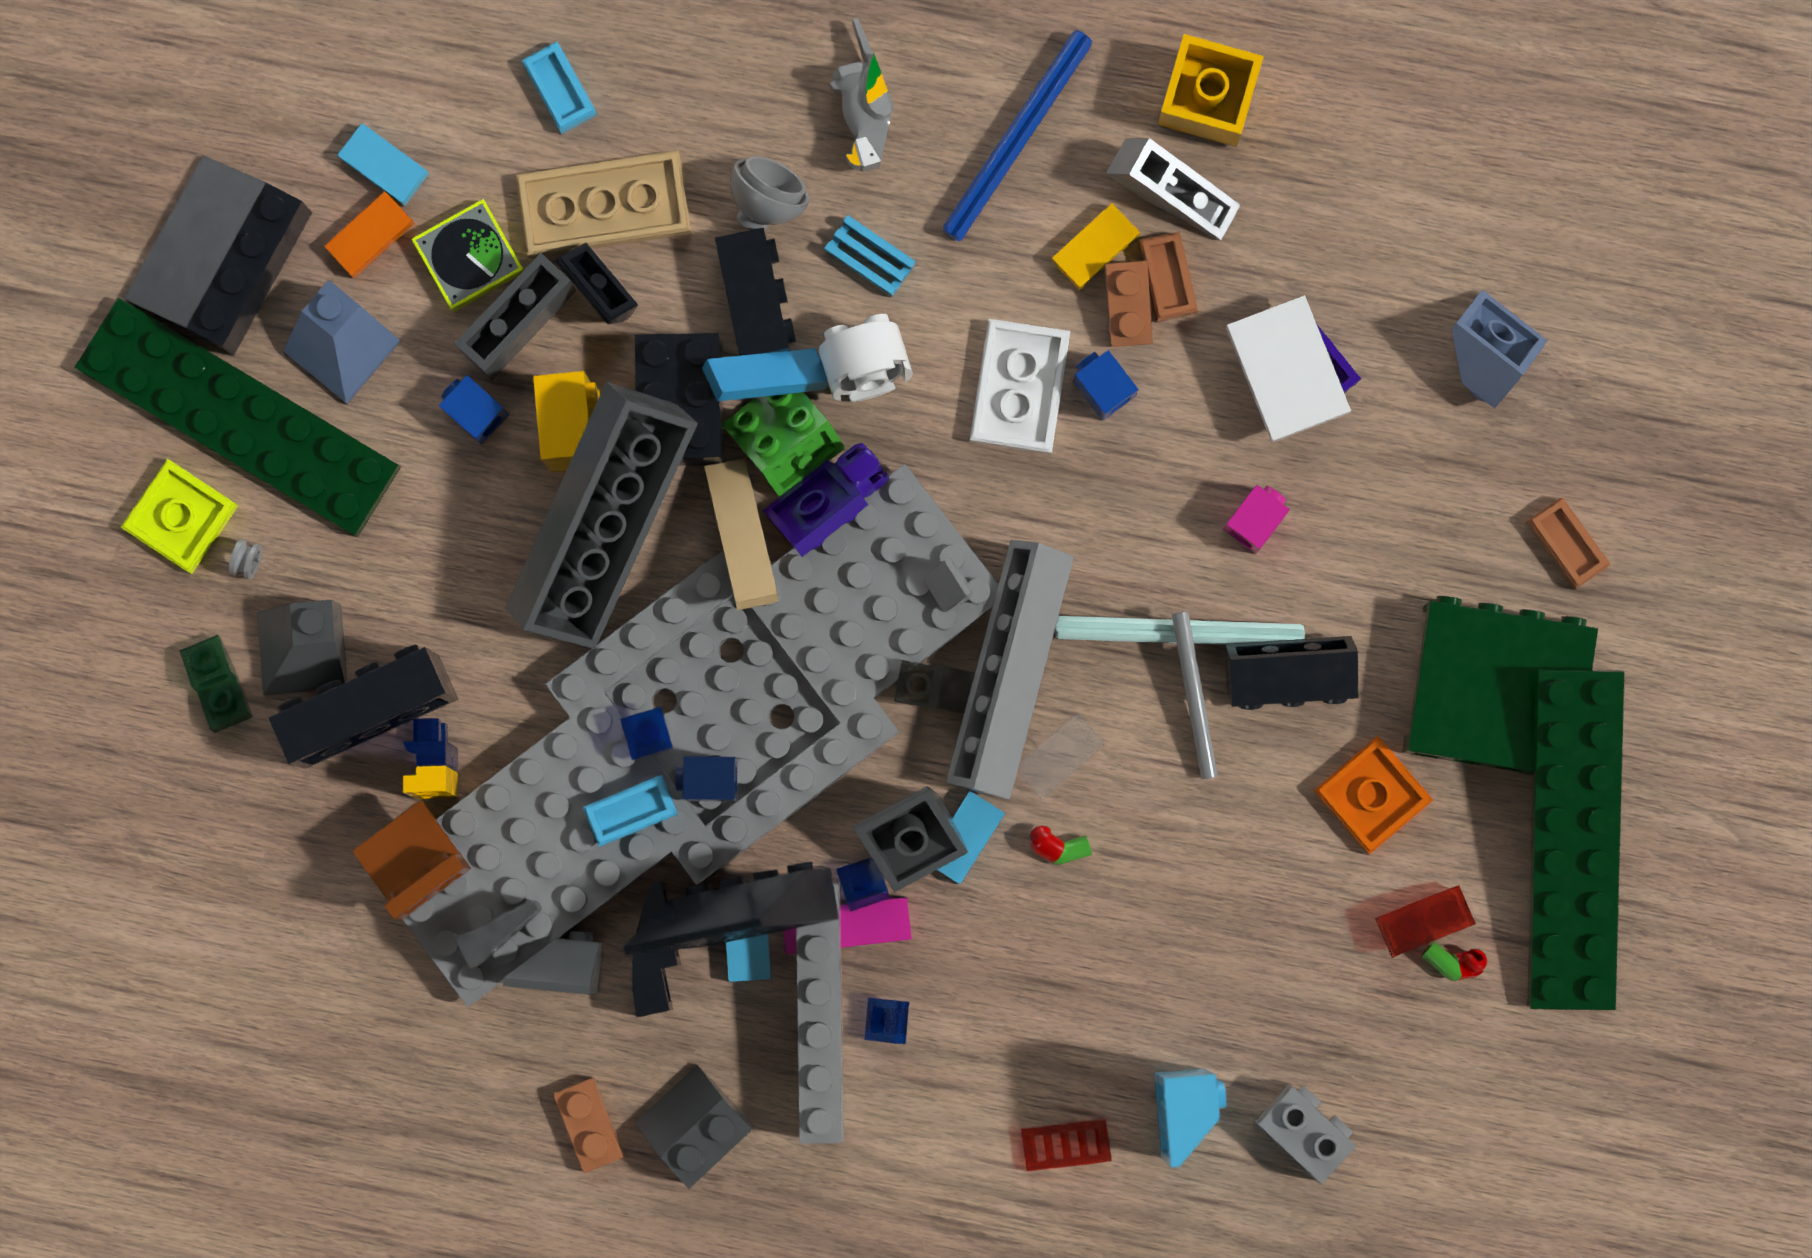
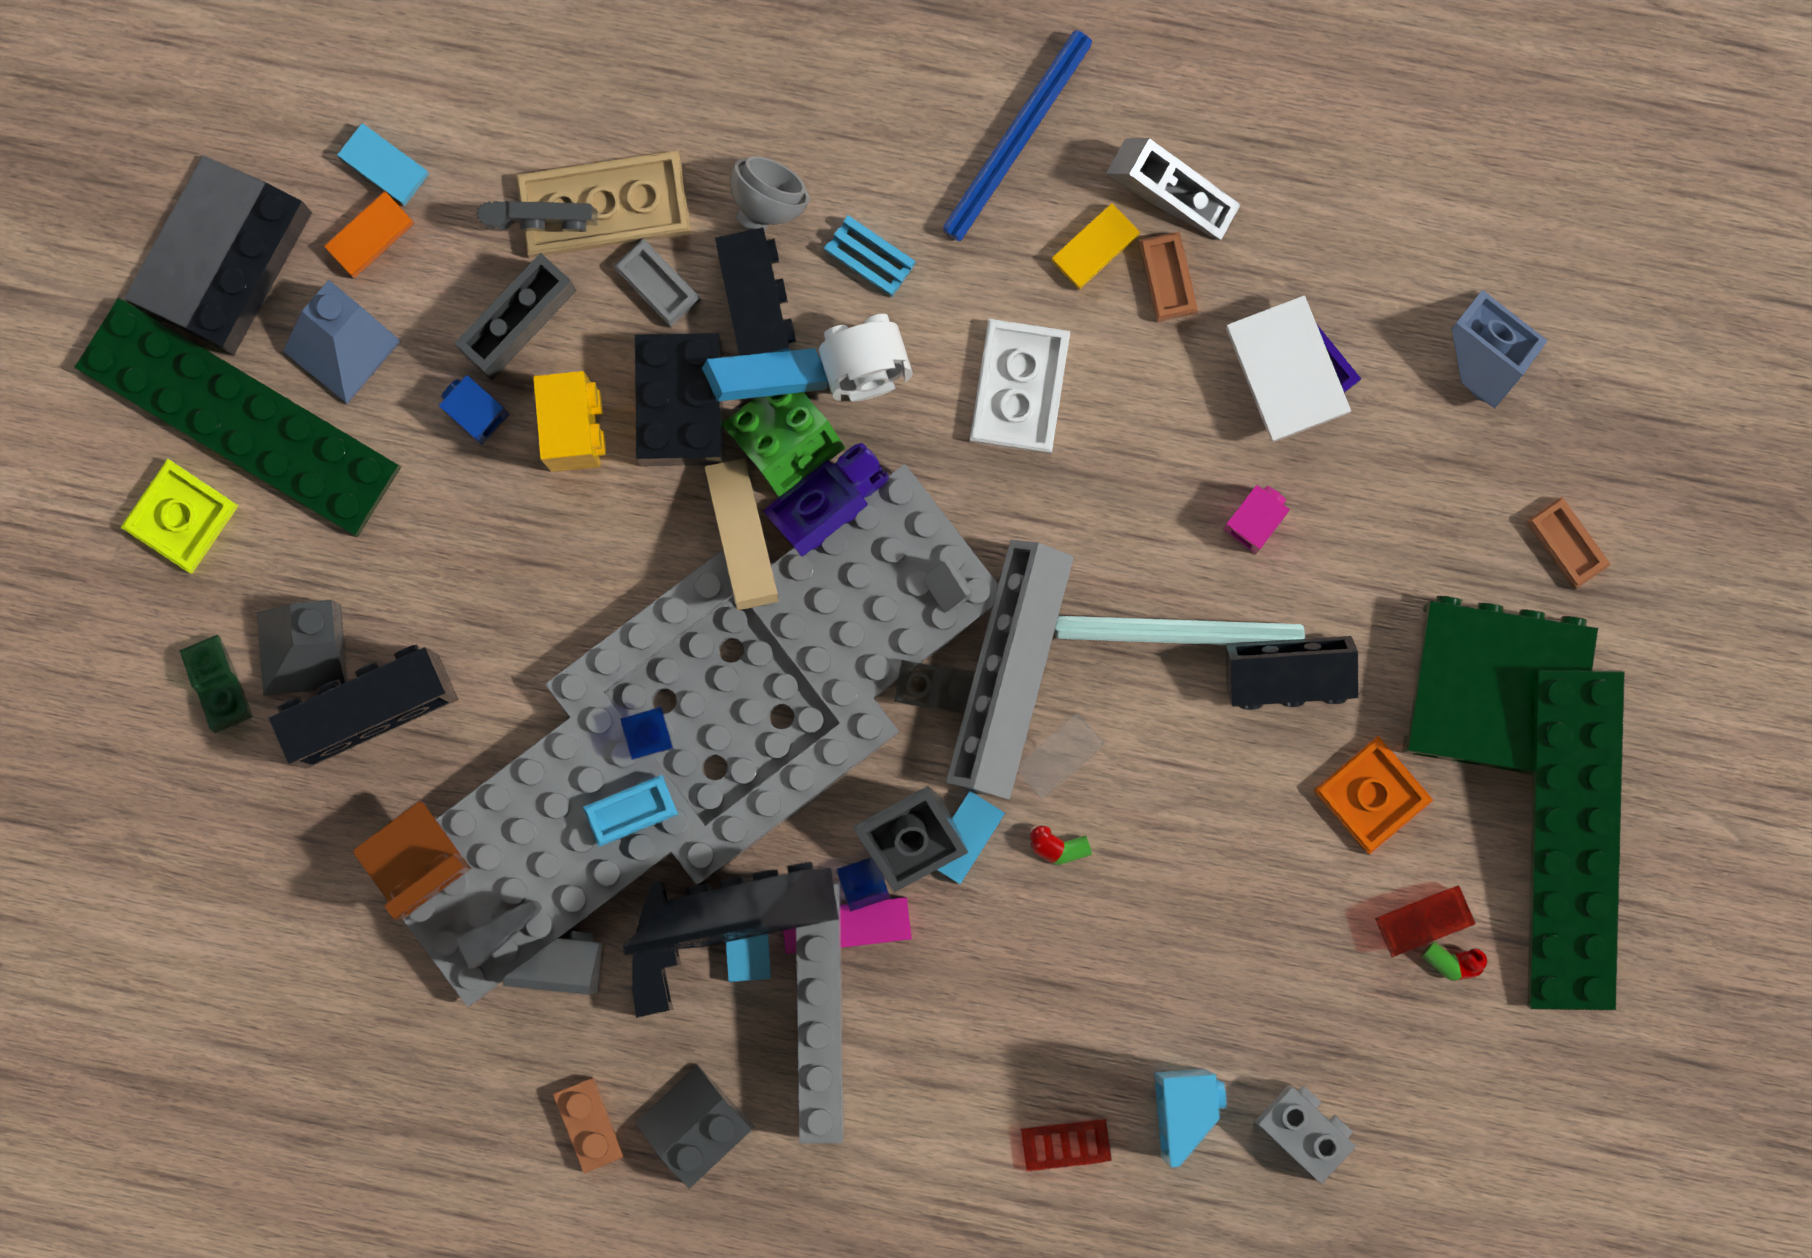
light grey bush [229,539,263,580] -> none
hips [403,718,459,800] -> none
tile [412,199,524,312] -> none
dark grey brick [505,381,698,649] -> none
medium azure tile [521,42,597,134] -> none
black slope [555,243,638,325] -> none
dark blue brick [675,756,738,802] -> none
light grey animal [829,18,893,172] -> none
clear blue plate [864,998,909,1044] -> none
blue brick [1073,350,1139,421] -> none
nougat plate [1105,261,1153,347] -> none
yellow brick [1157,34,1264,147] -> none
light grey bar [1172,611,1218,779] -> none
none -> dark grey hinge [476,201,598,232]
none -> light grey tile [613,238,701,328]

